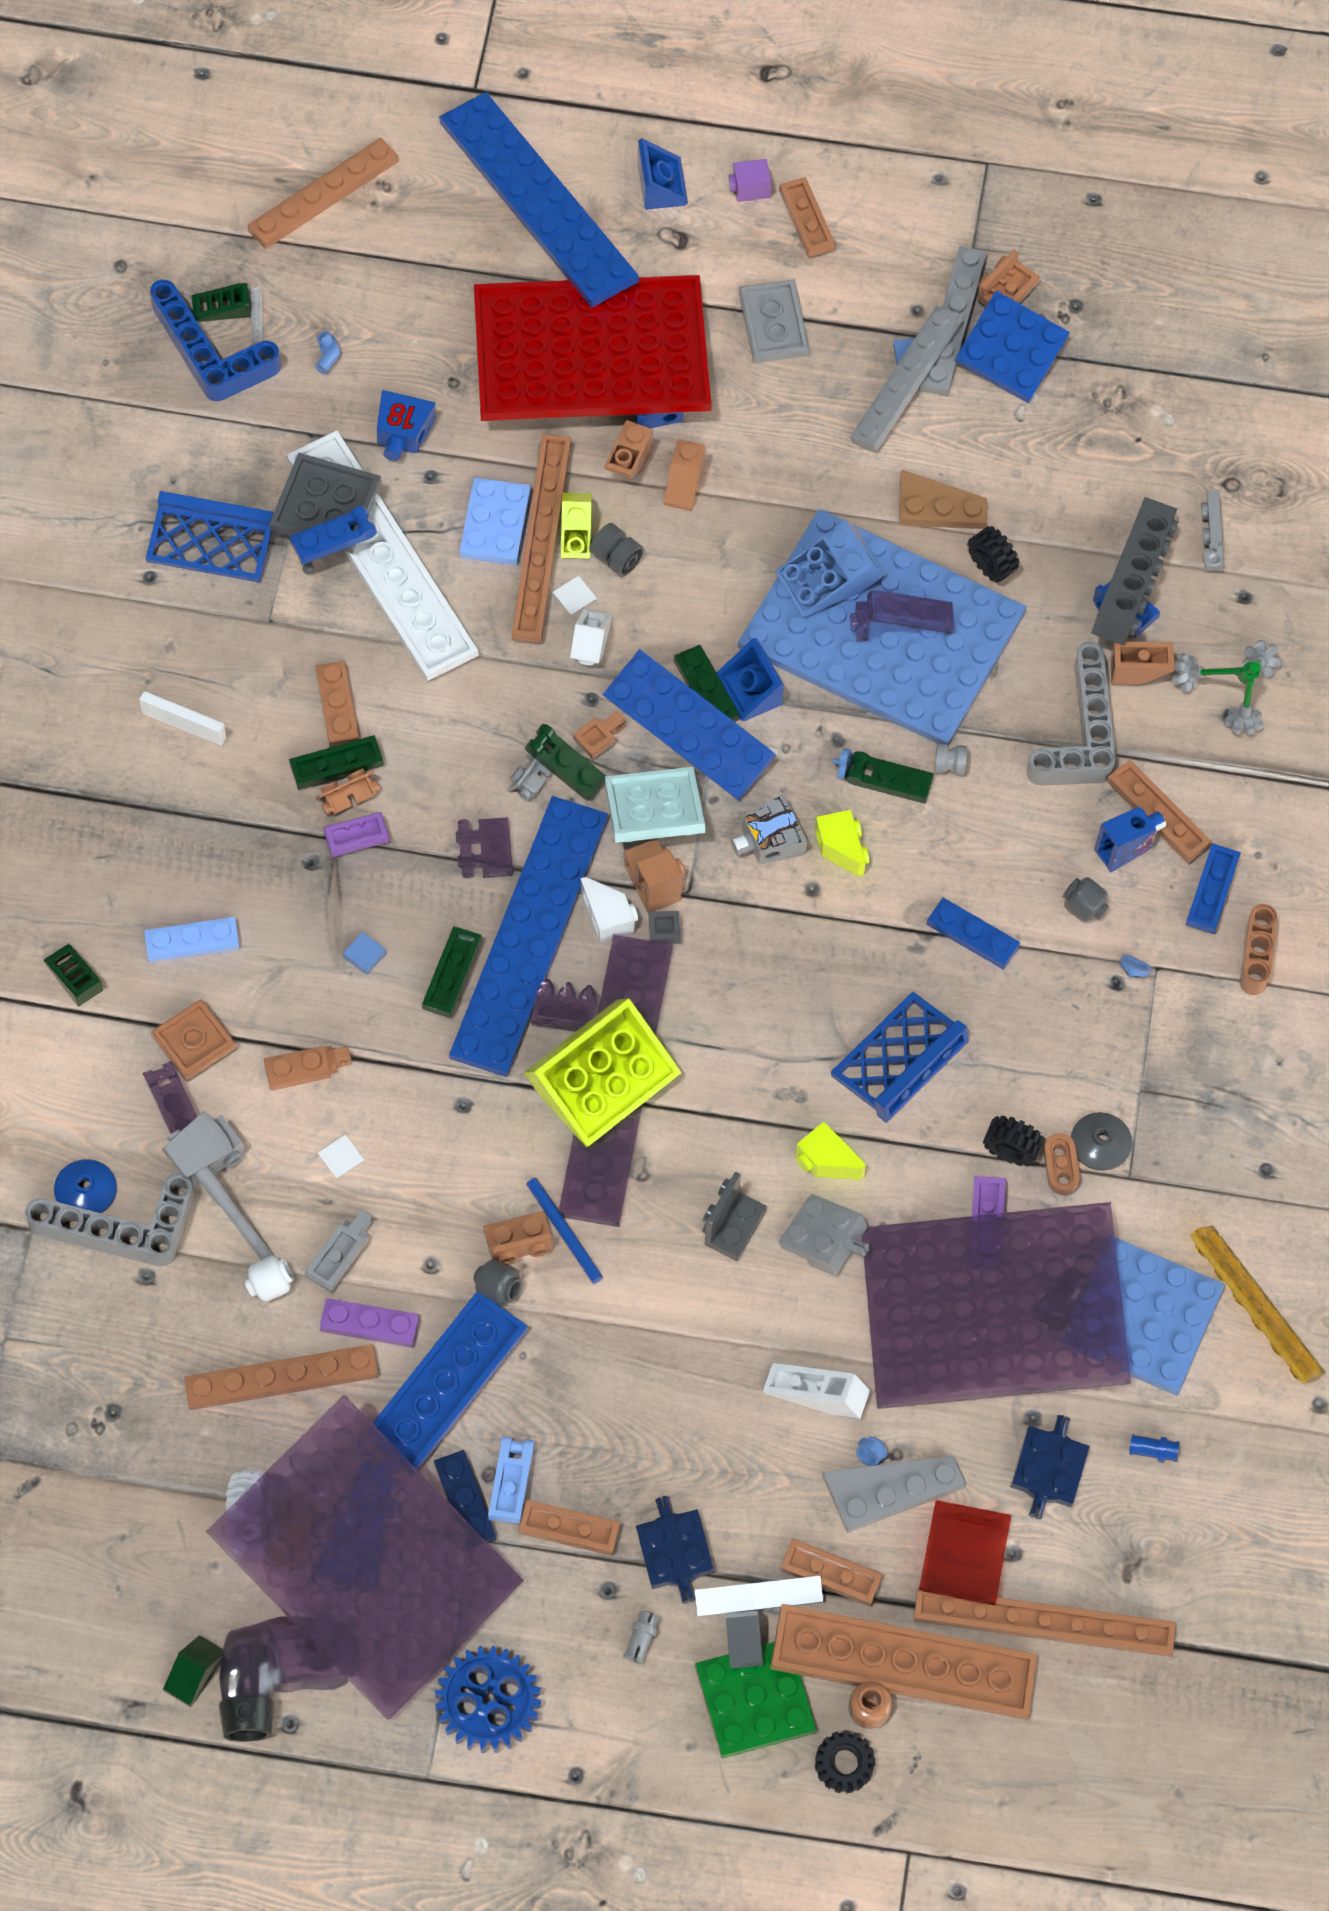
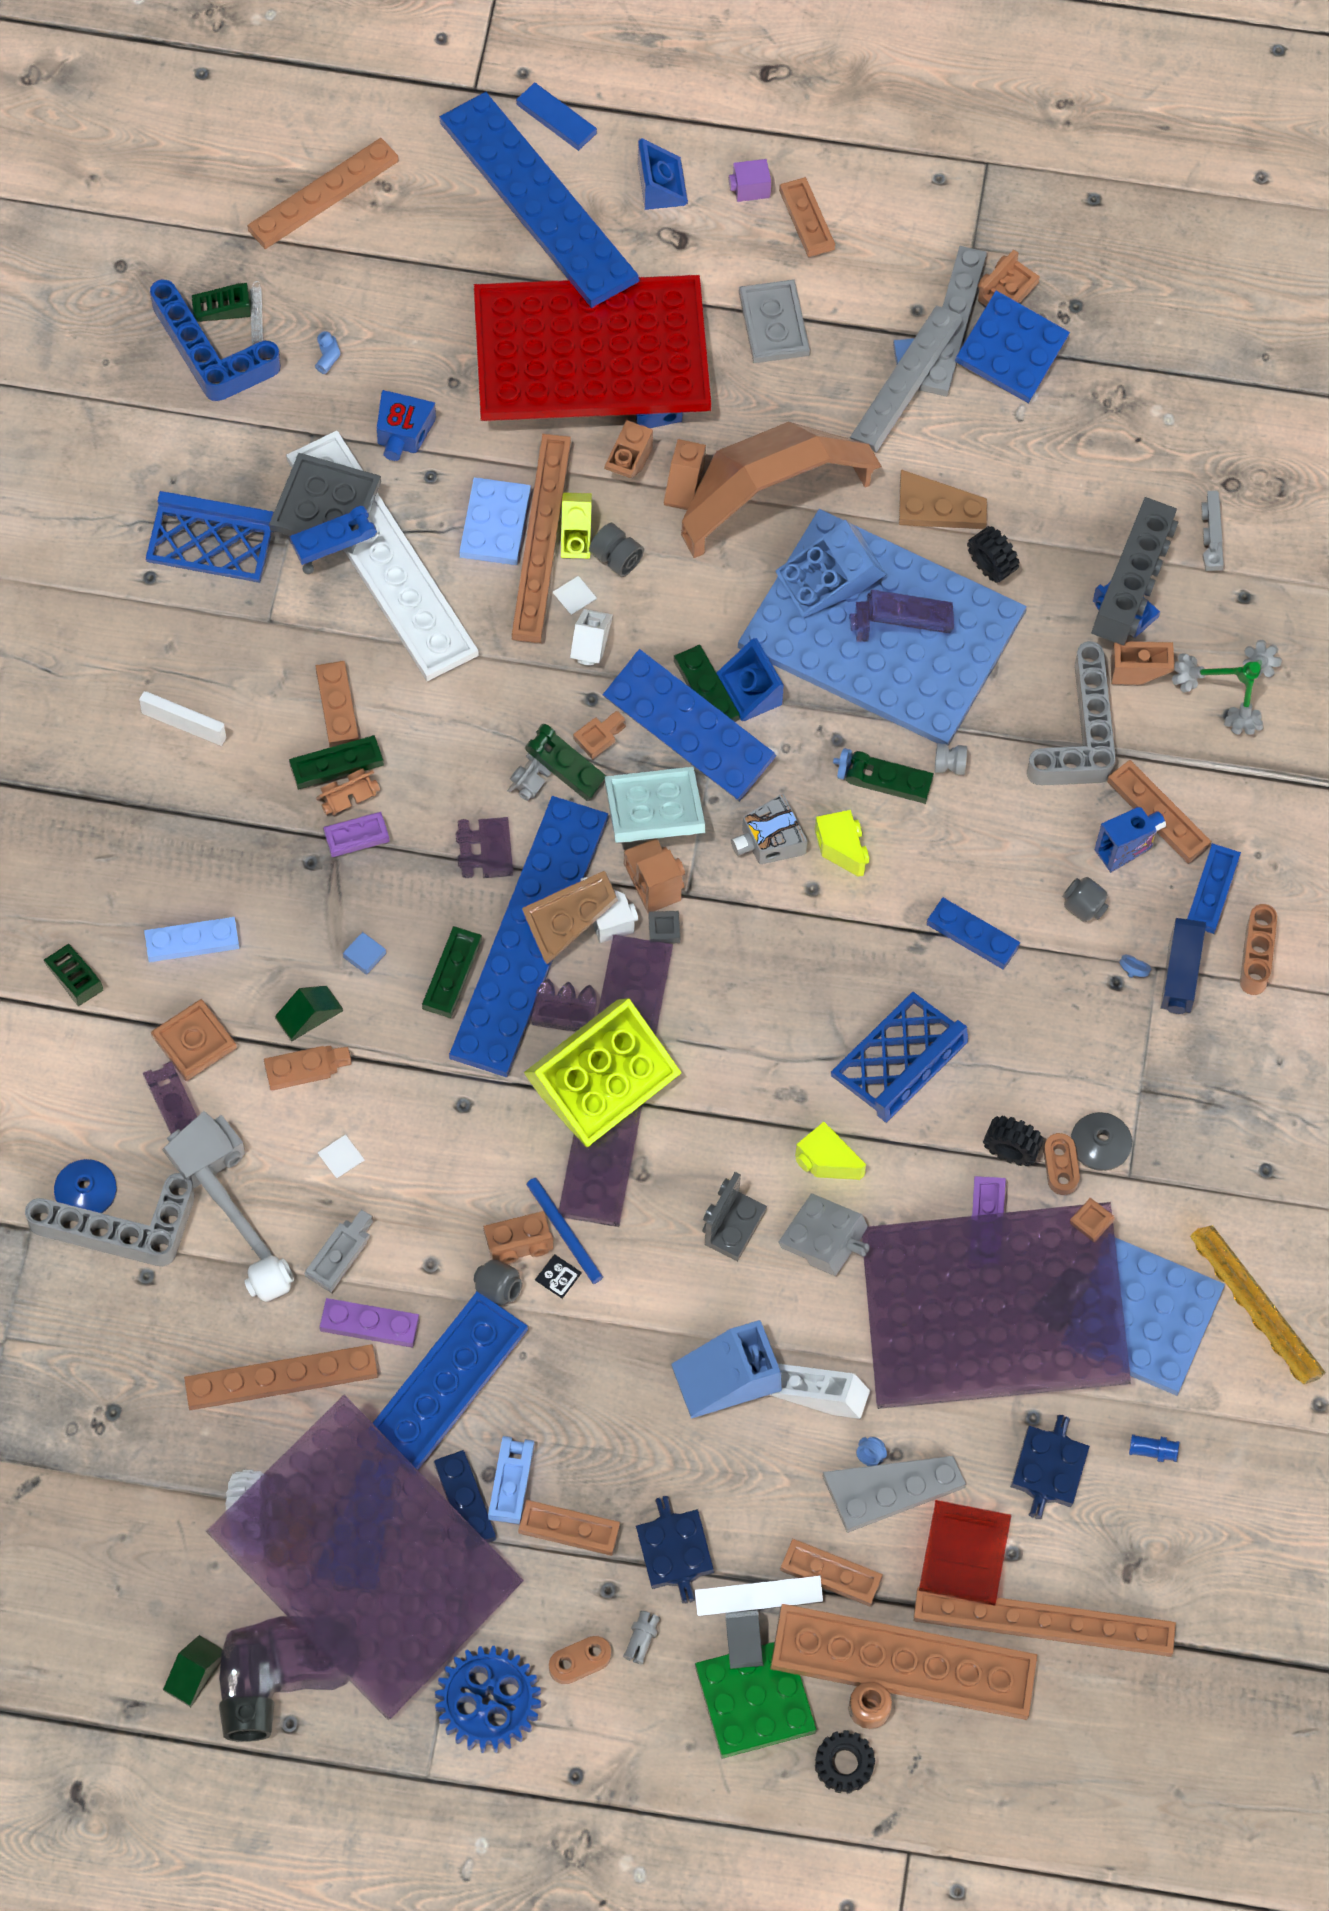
none -> dark green slope [275,985,343,1042]
none -> blue tile [516,82,597,151]
none -> medium nougat wing [522,870,618,964]
none -> black sticker [535,1254,582,1299]
none -> nougat plate [549,1636,611,1684]
none -> medium blue slope [671,1320,782,1419]
none -> nougat panel [681,422,882,558]
none -> nougat tile [1070,1198,1115,1243]
none -> dark blue slope [1160,918,1206,1014]

